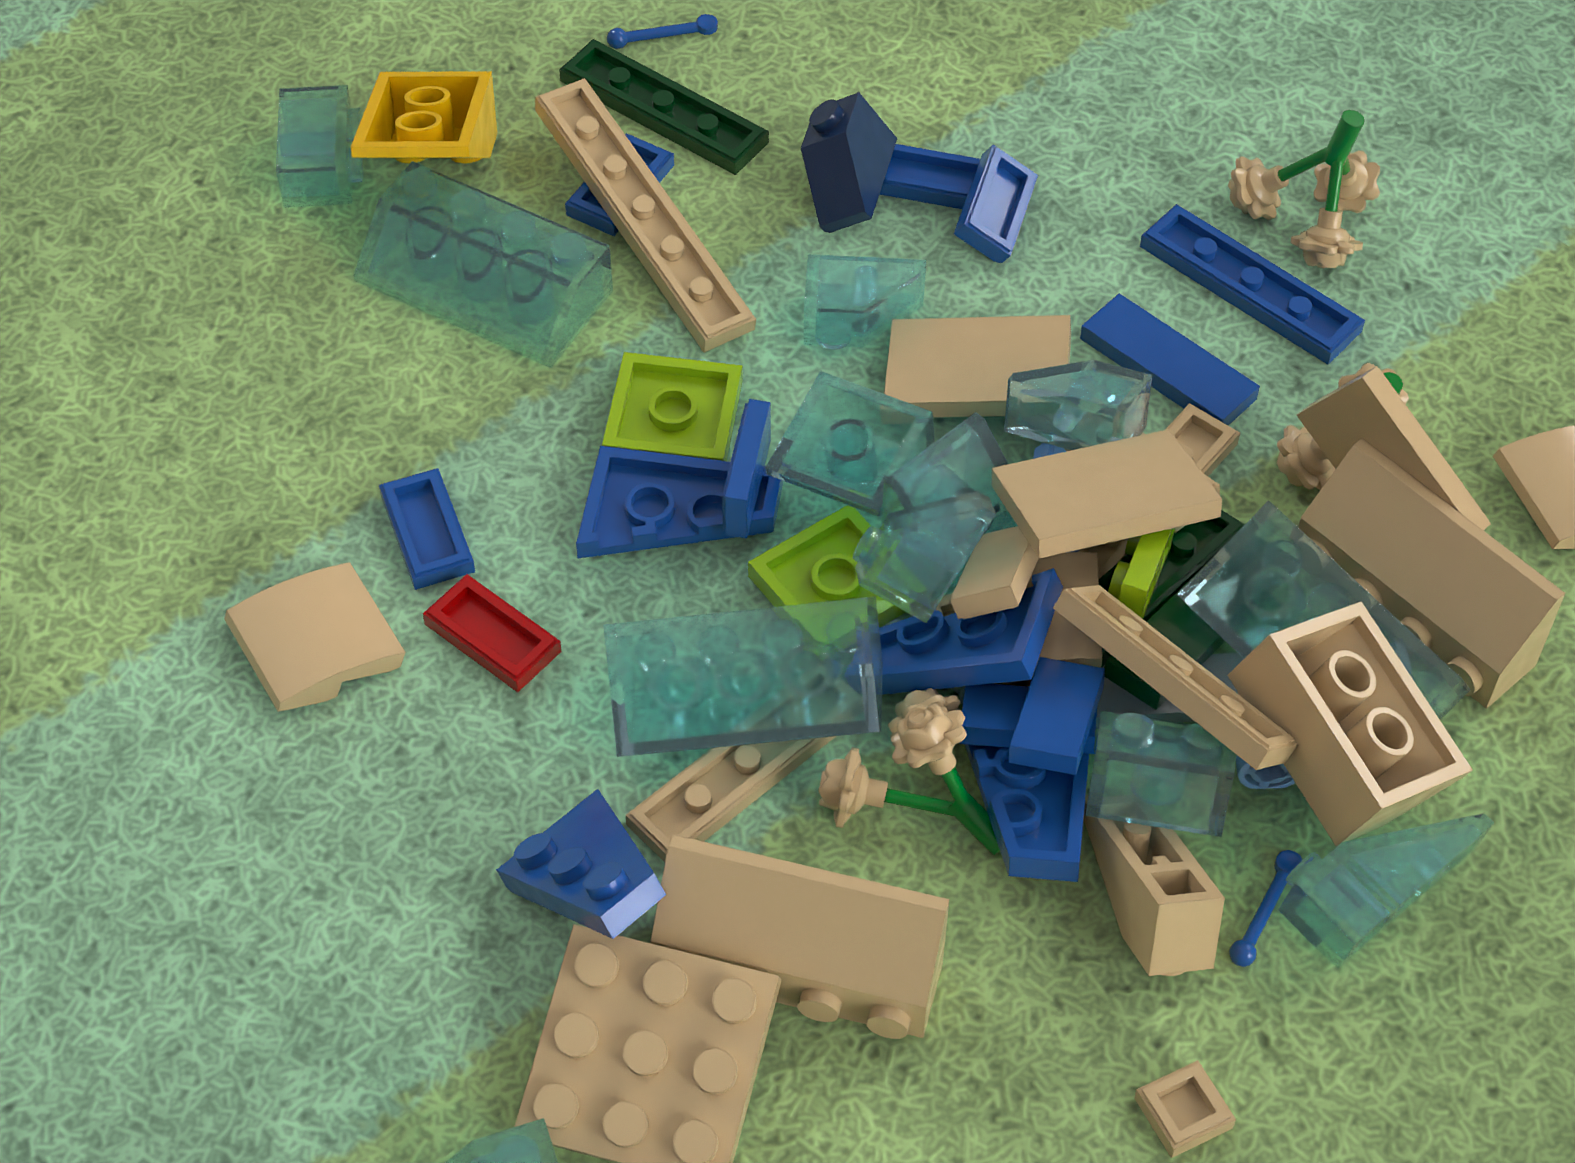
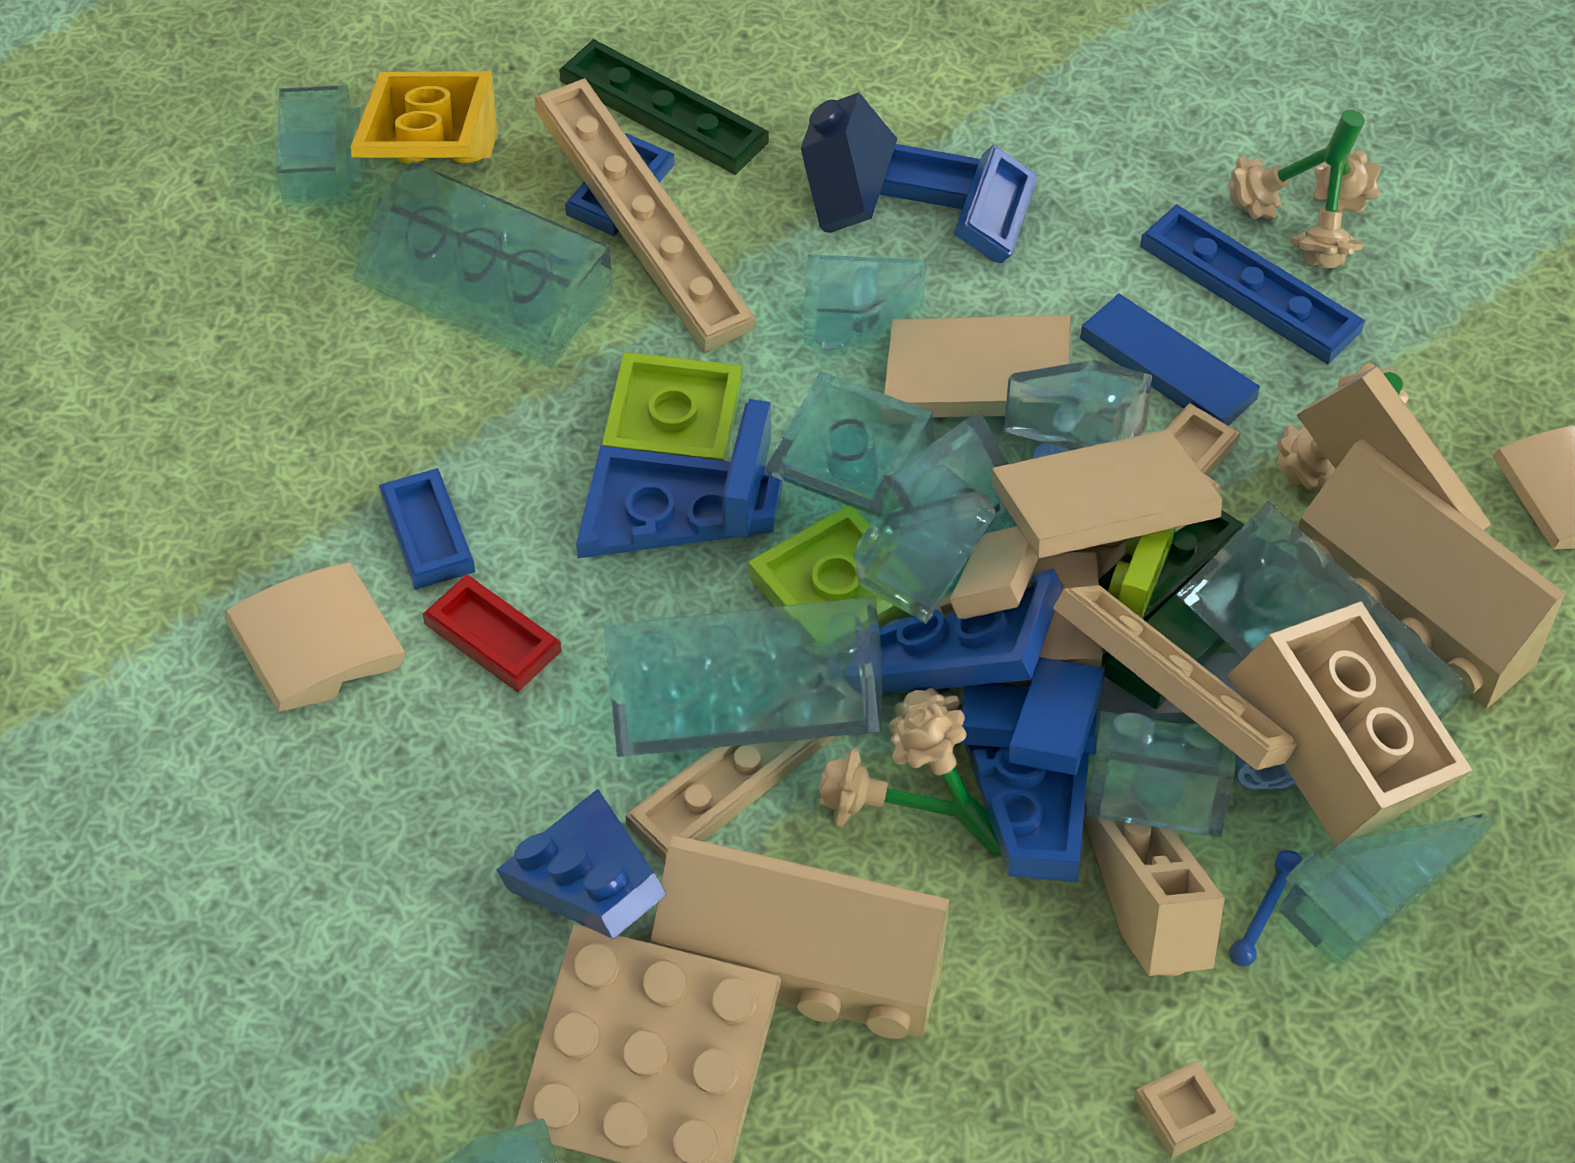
blue hinge [607,14,718,49] -> none

